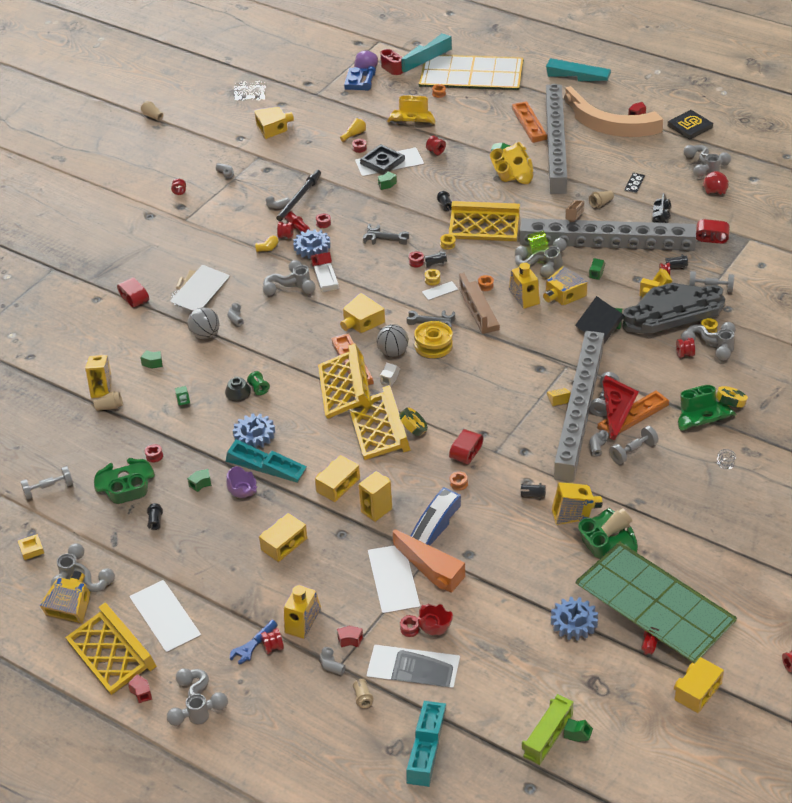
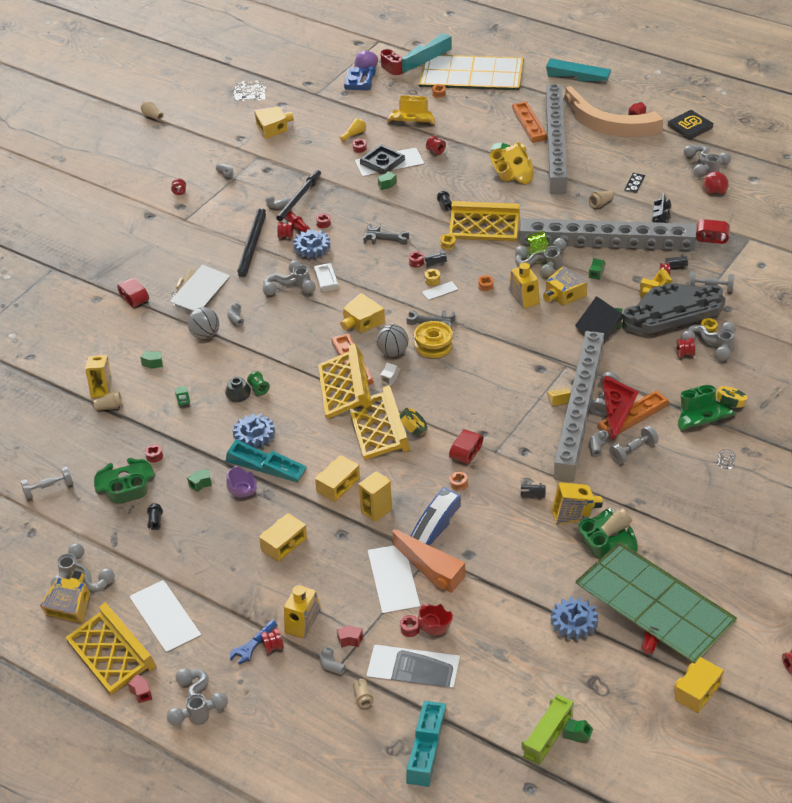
yellow plate [18,534,44,560] -> none
yellow arm [255,235,279,252] -> none
red piece [311,252,332,266] -> none
medium nougat fence [459,273,500,334] -> none
medium nougat piece [565,200,585,222] -> none
none -> black axle [237,208,266,277]

